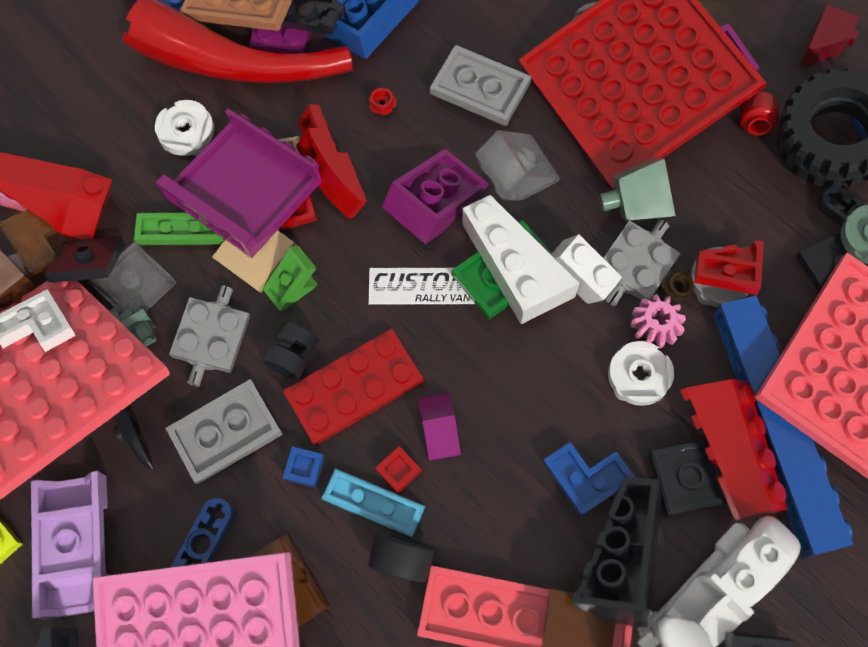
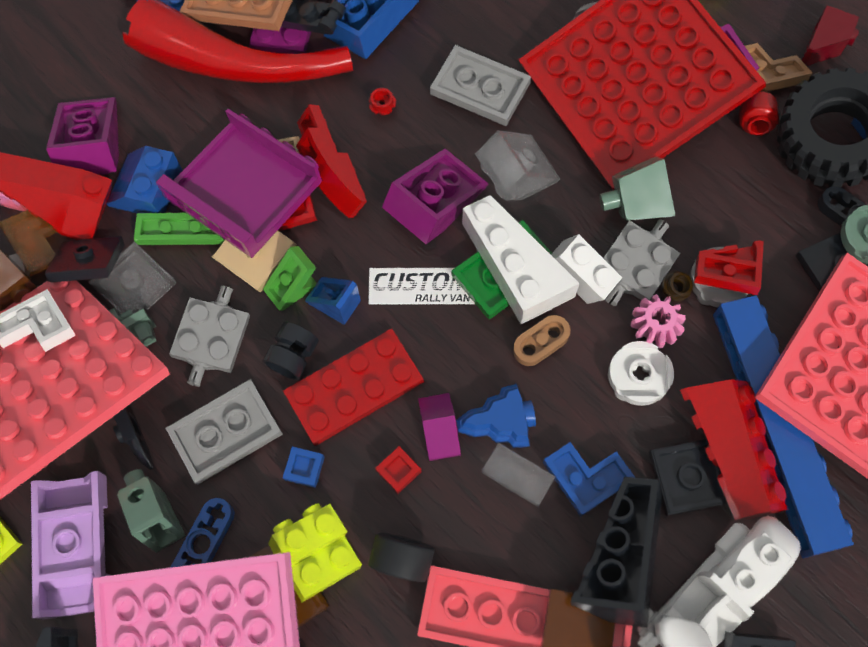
white plate [155,100,215,156] -> none
medium azure tile [321,468,425,538] -> none
none -> magenta slope [46,97,119,175]
none -> blue slope [107,146,183,213]
none -> sand green torso [117,469,186,553]
none -> neon yellow plate [268,503,362,602]
none -> blue slope [305,277,361,325]
none -> blue rock [456,384,536,448]
none -> clear plate [482,443,555,507]
none -> medium nougat plate [513,315,570,366]
none -> medium nougat plate [745,43,812,92]

